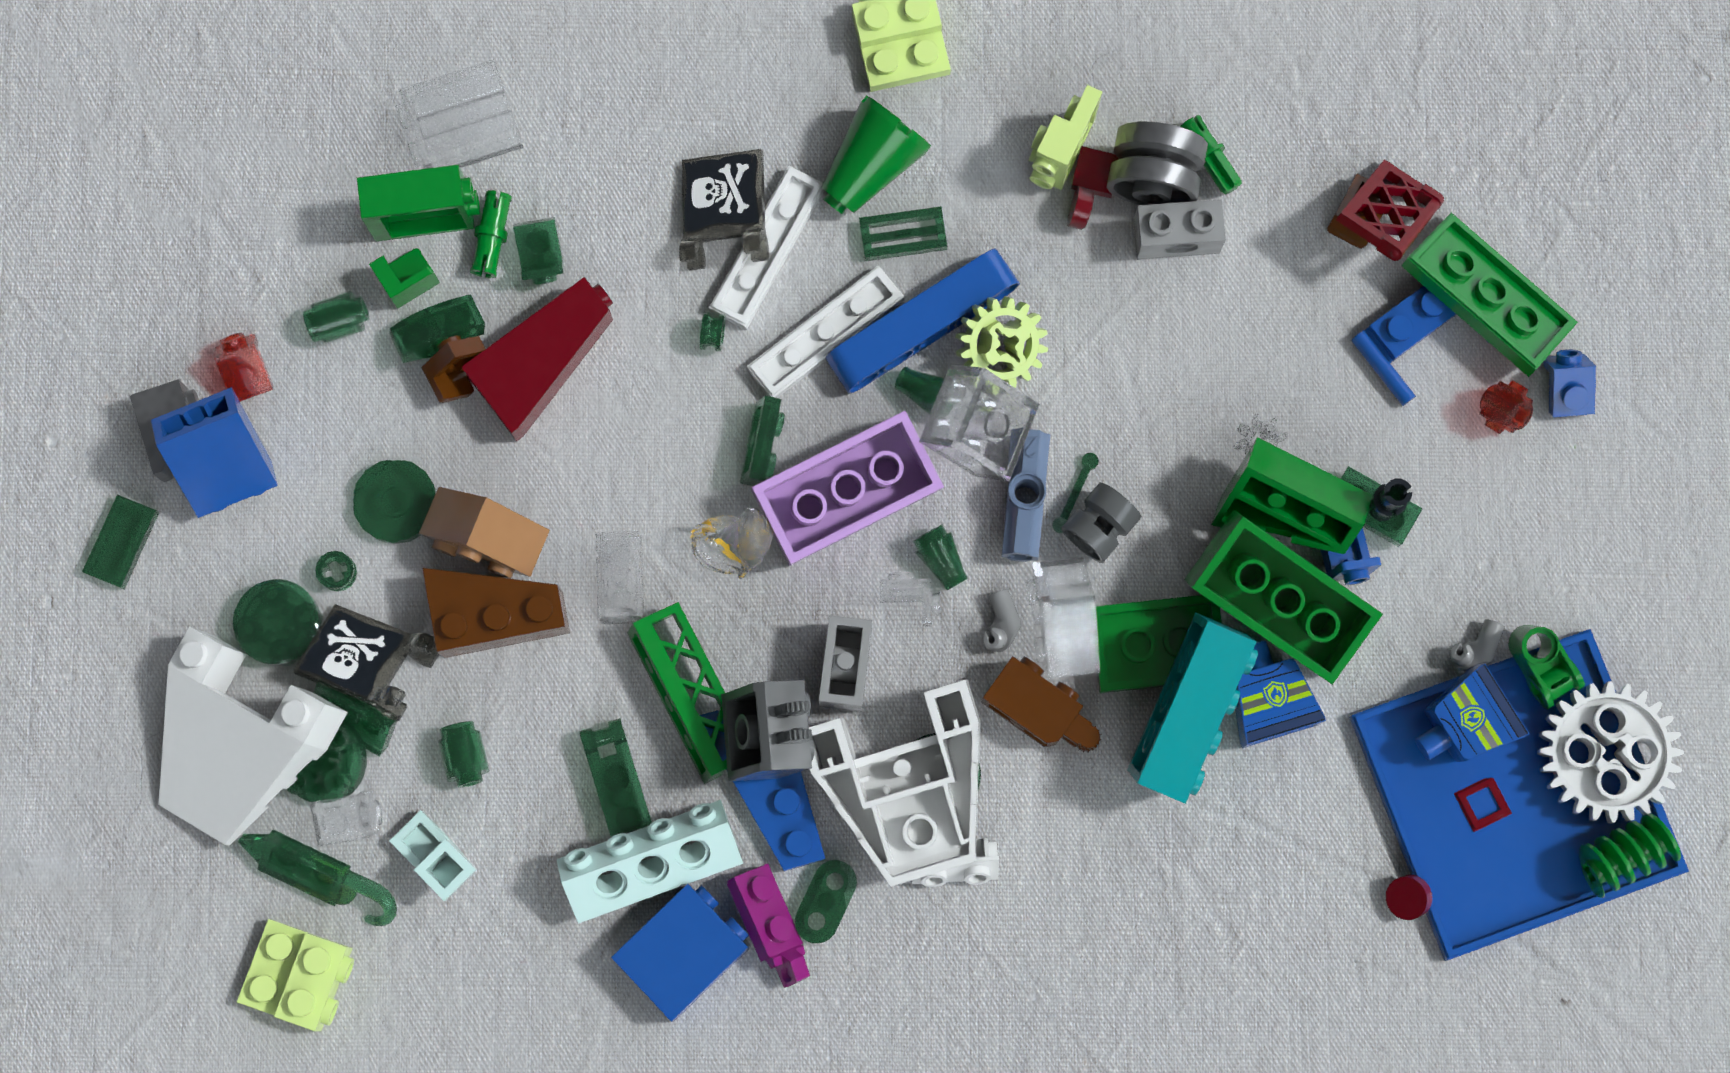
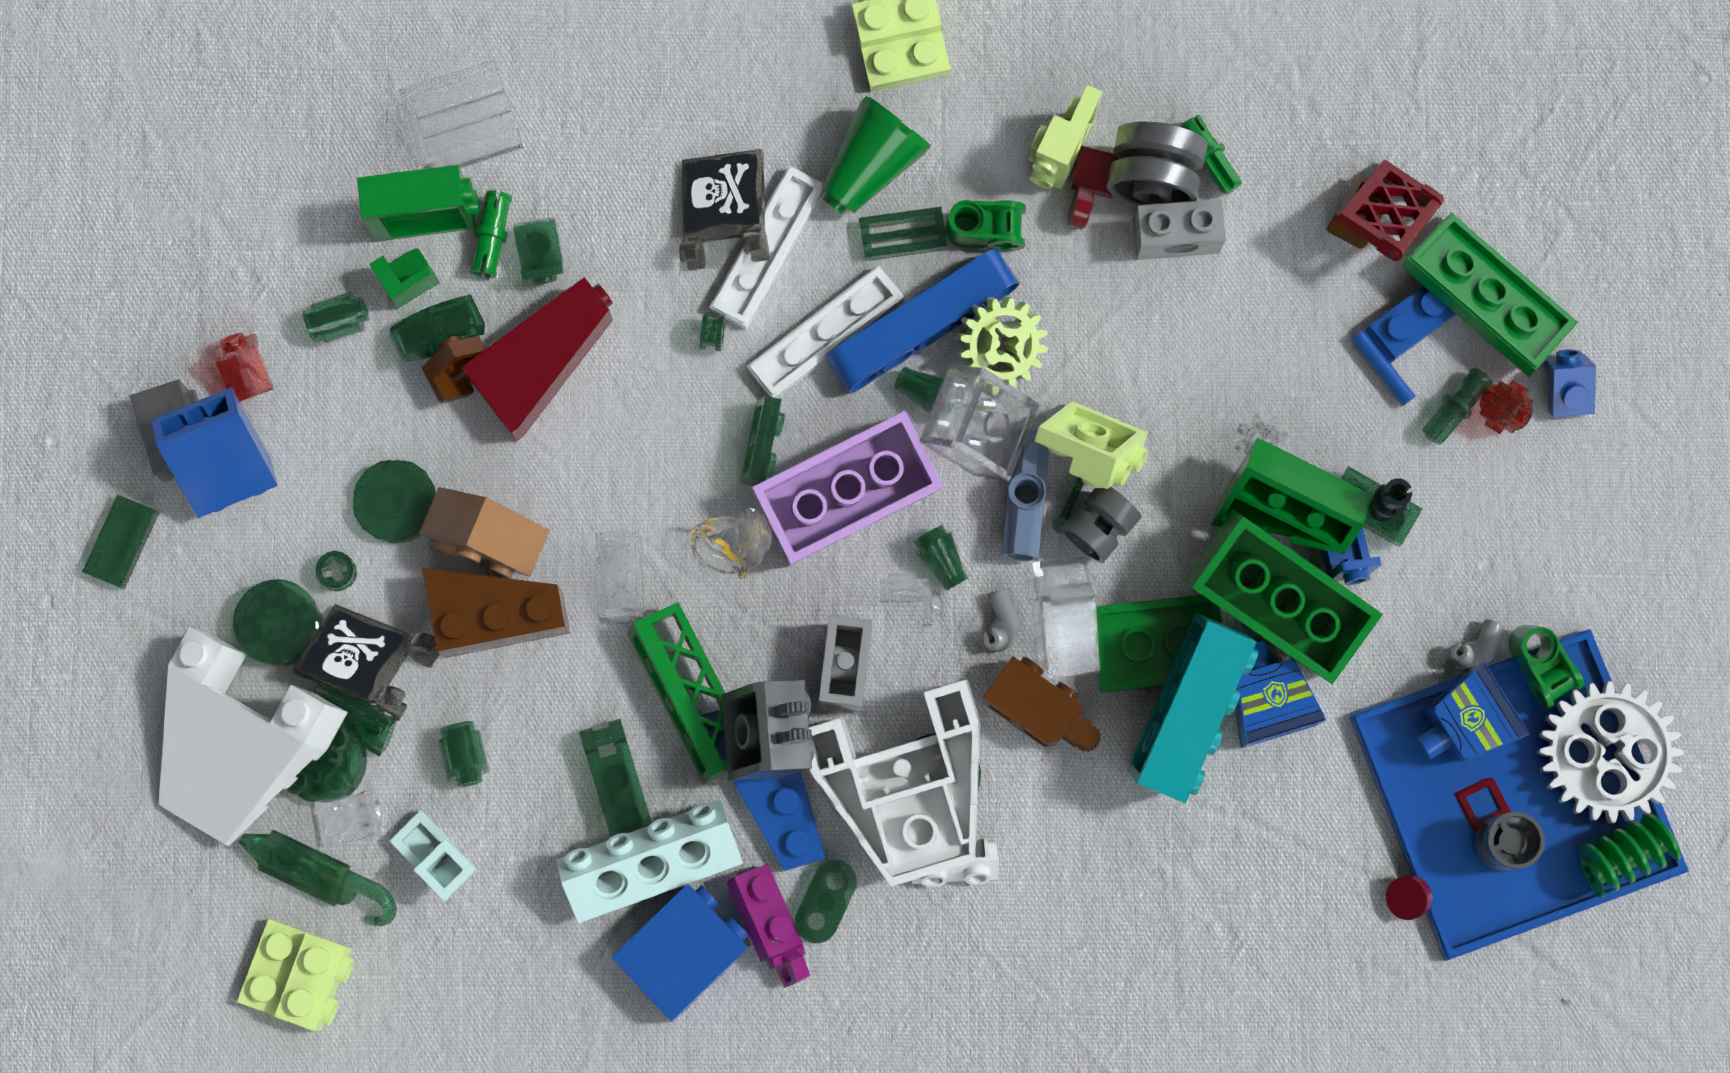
none -> green piece [945,200,1026,251]
none -> yellowish green plate [1035,401,1148,489]
none -> clear green axle [1423,368,1493,445]
none -> dark grey wheel [1474,811,1545,871]

